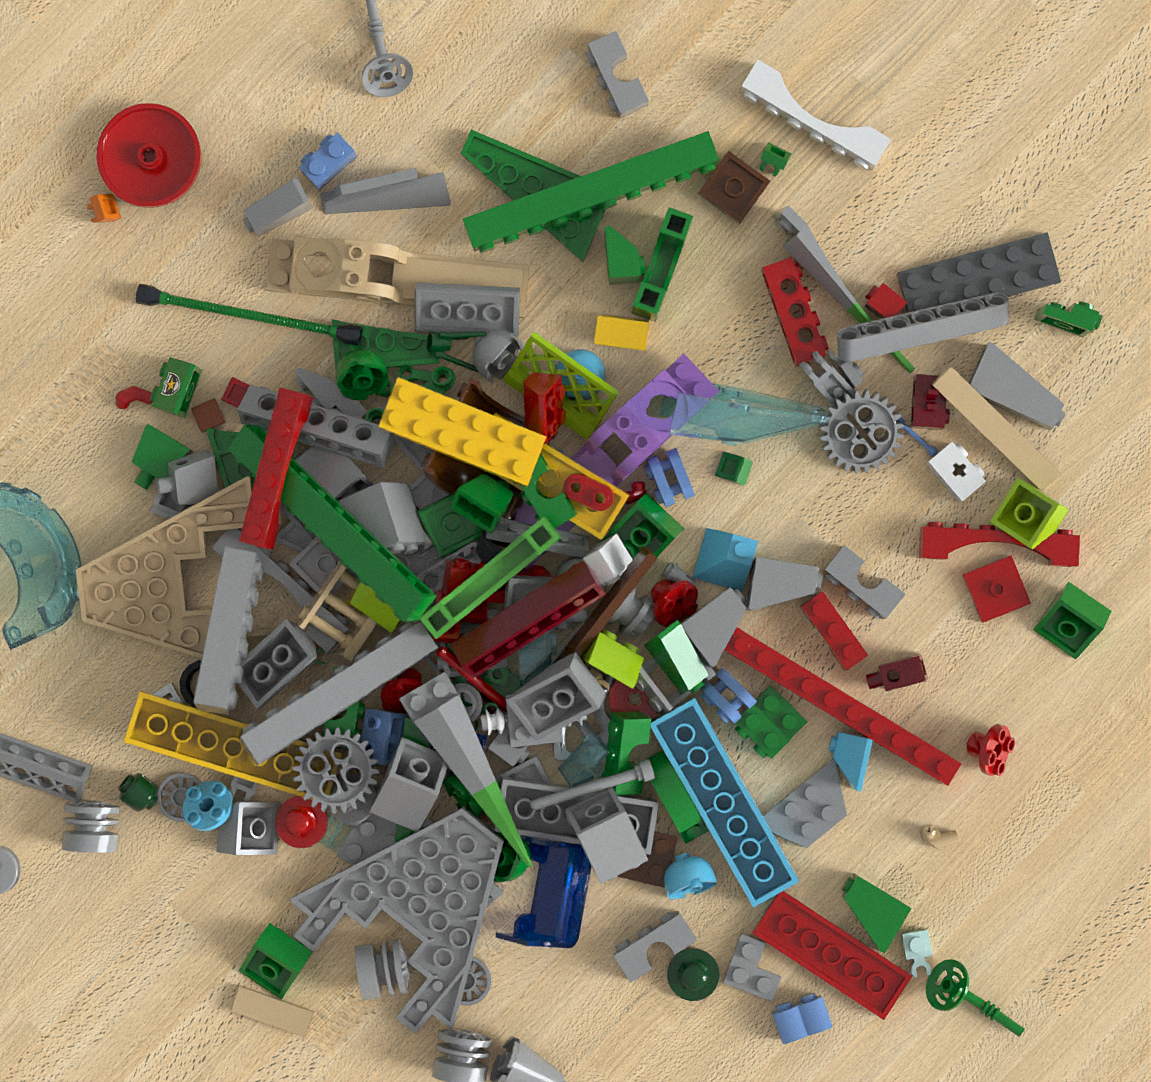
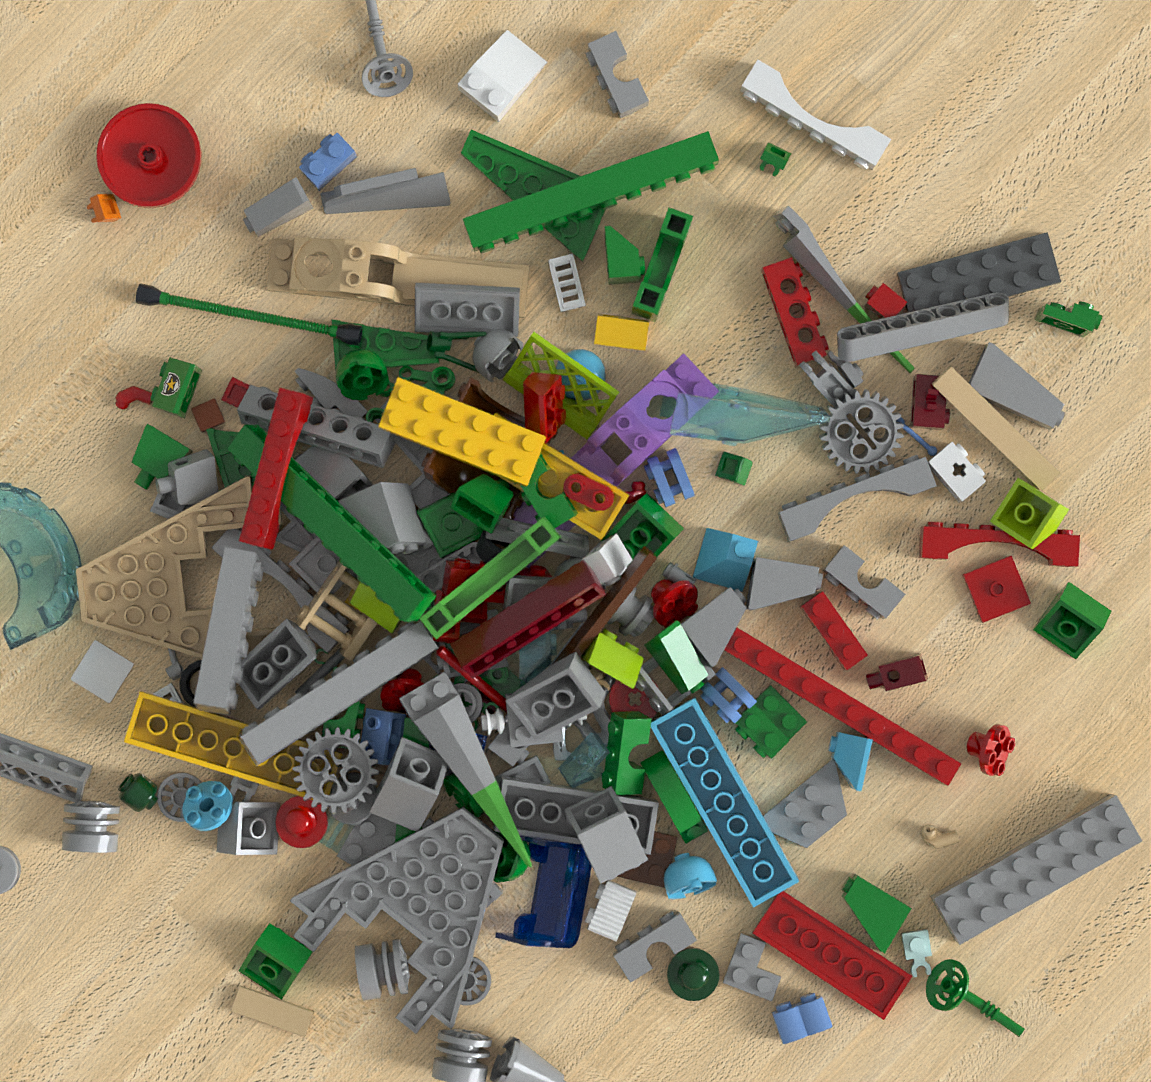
light grey piece [530,759,655,810] -> none
reddish brown plate [698,151,770,224] -> none
none -> white sticker [71,640,134,703]
none -> light grey hand [166,648,184,680]
none -> light grey bar [295,647,345,696]
none -> white slope [458,30,547,122]
none -> white slope [548,254,586,312]
none -> white brick [585,880,636,942]
none -> light grey arch [778,455,937,542]
none -> light grey brick [930,794,1142,945]

